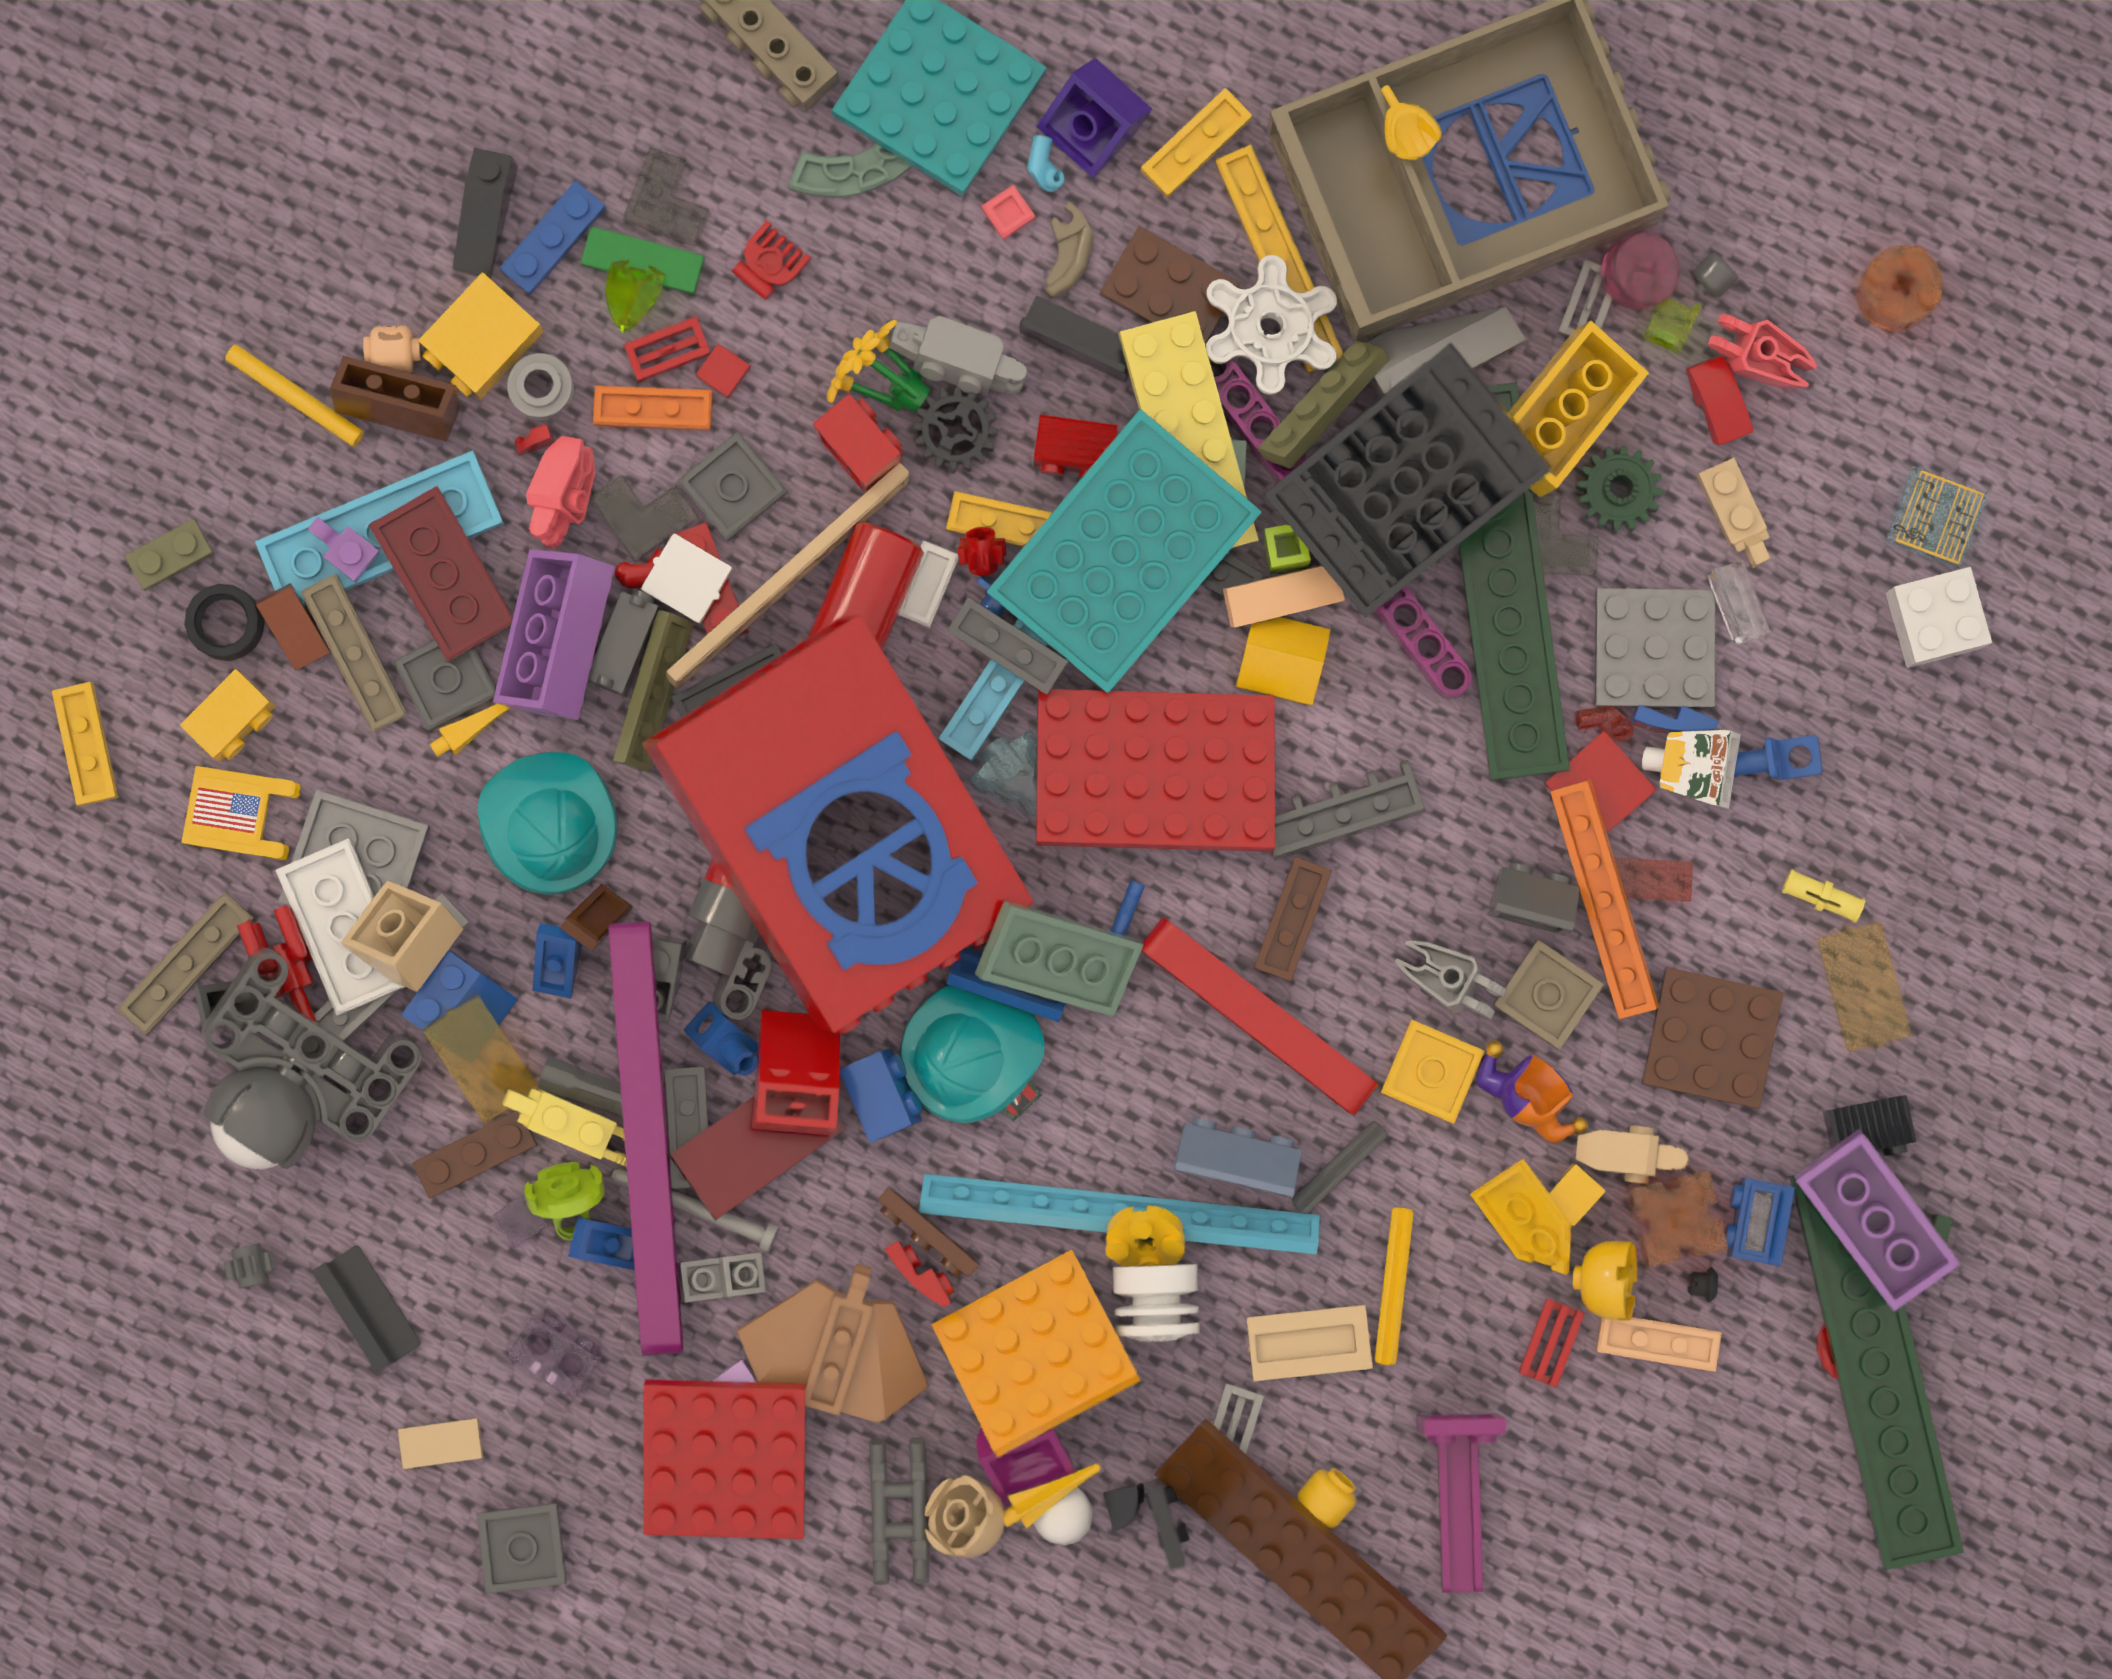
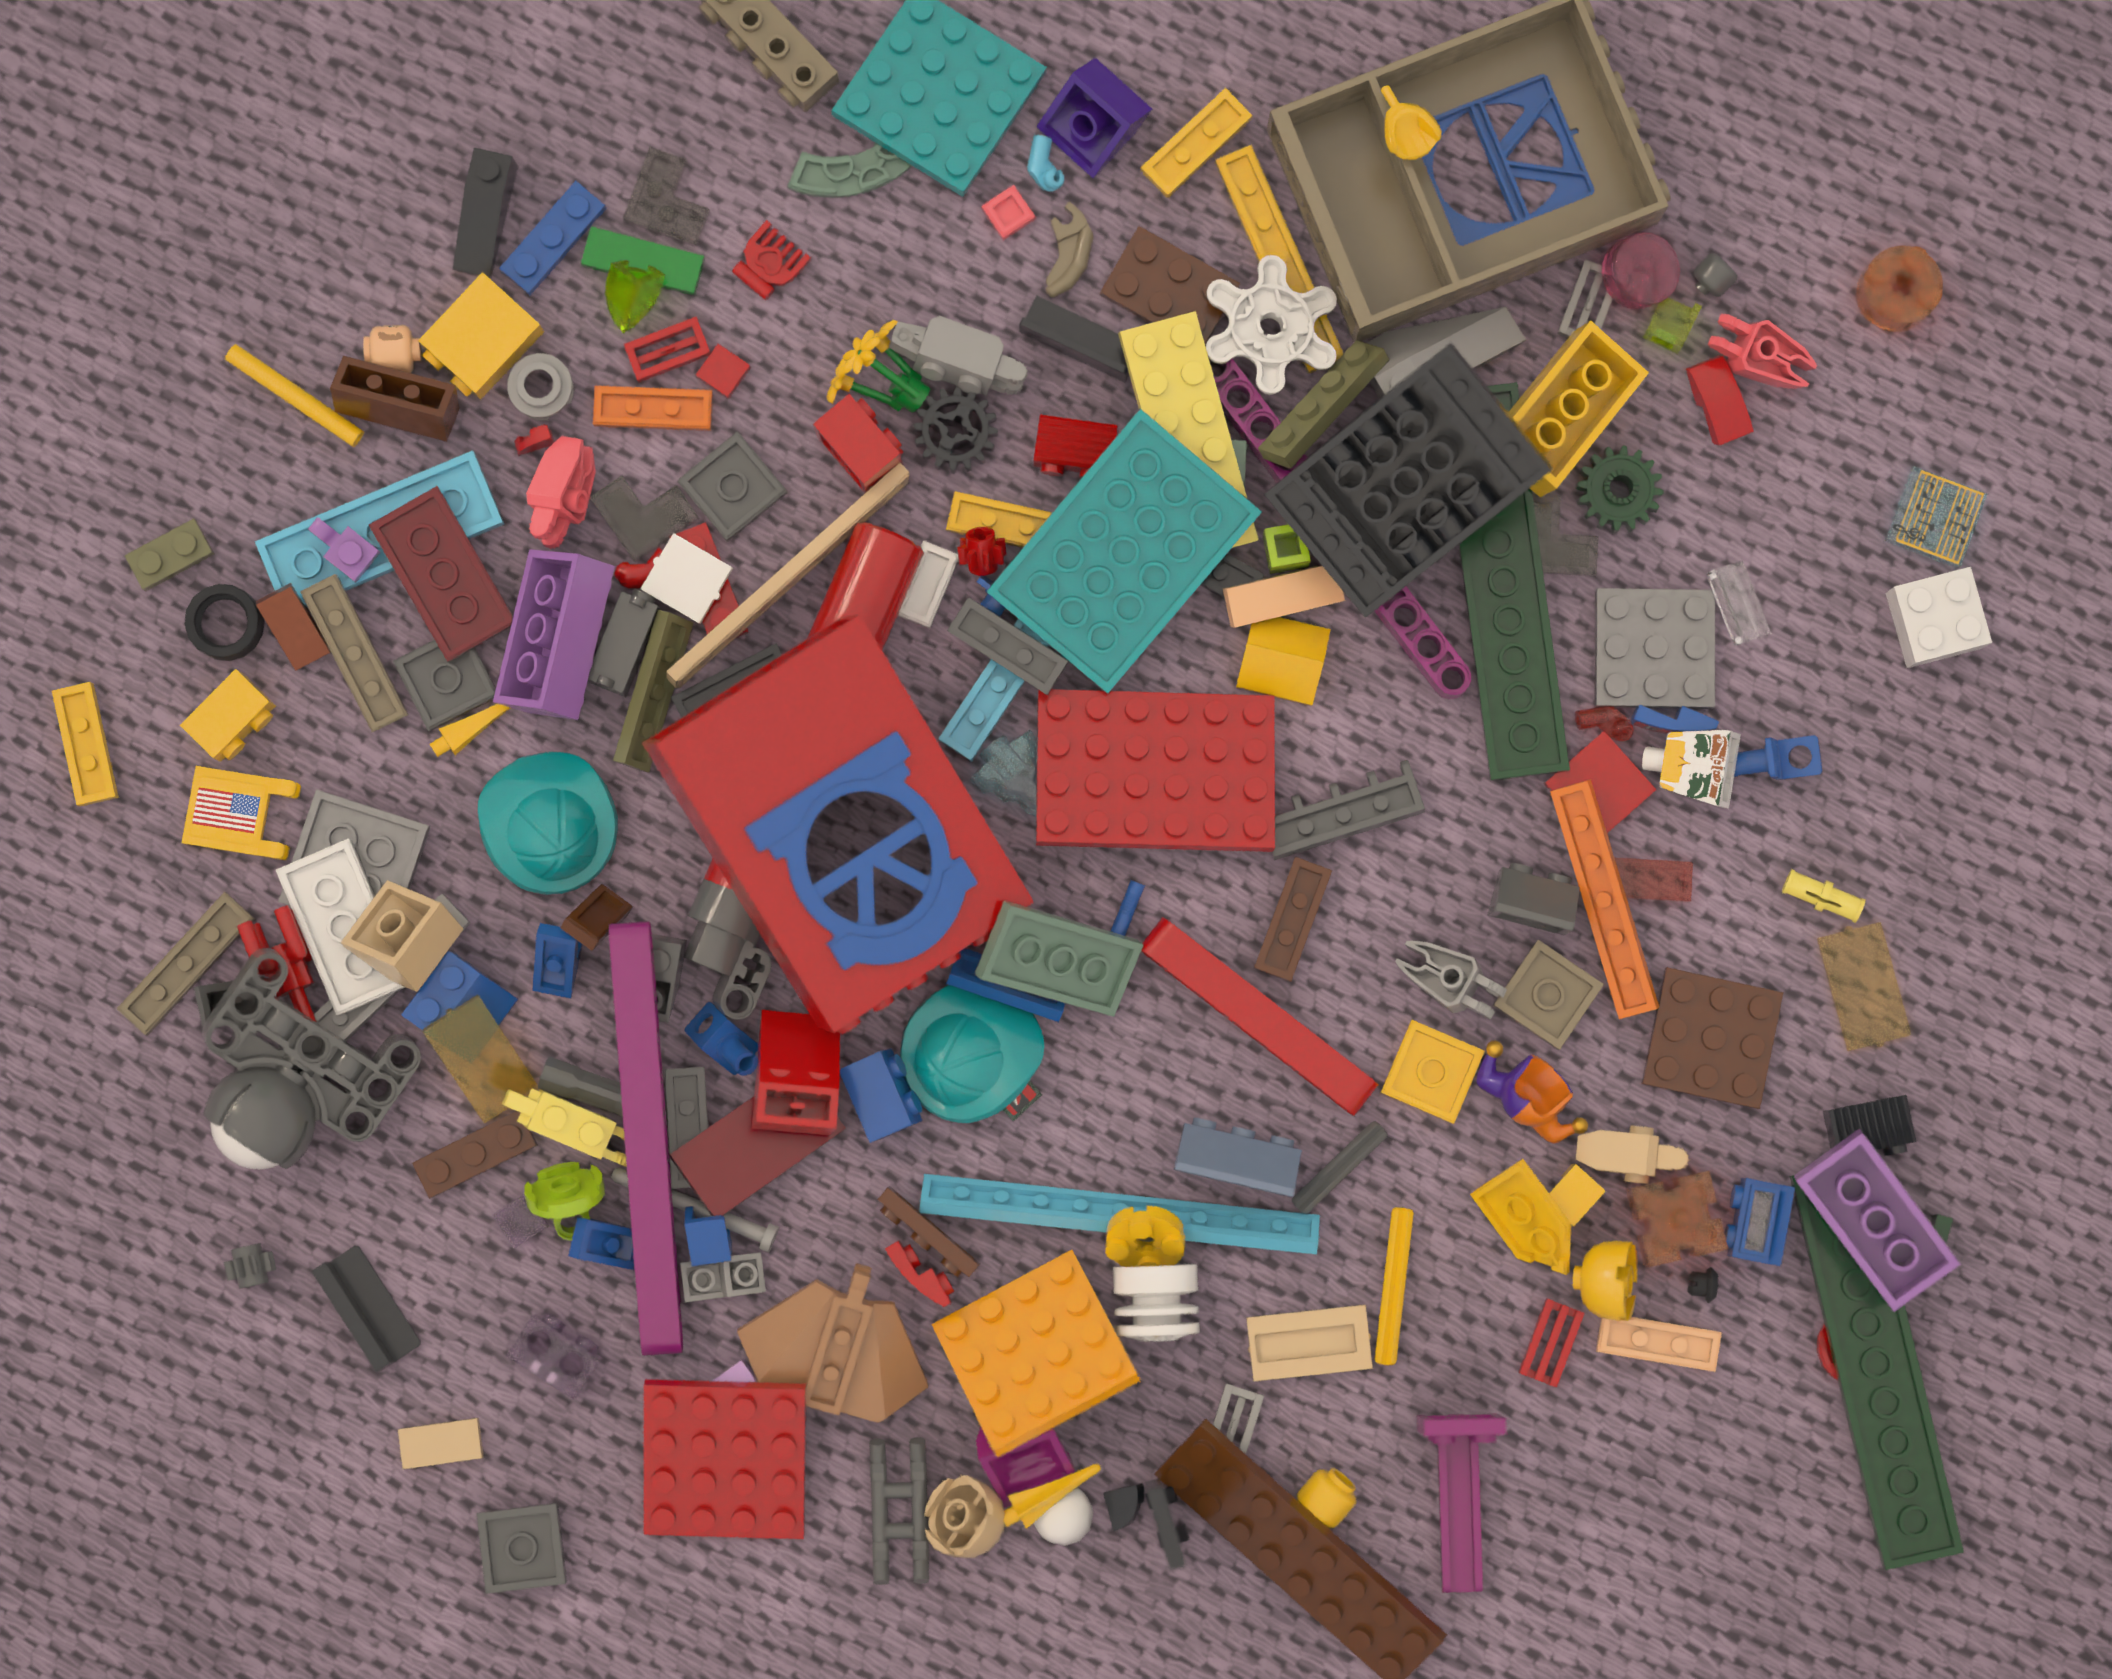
tan hinge [1697,458,1770,568] -> none
none -> blue panel [684,1206,732,1266]

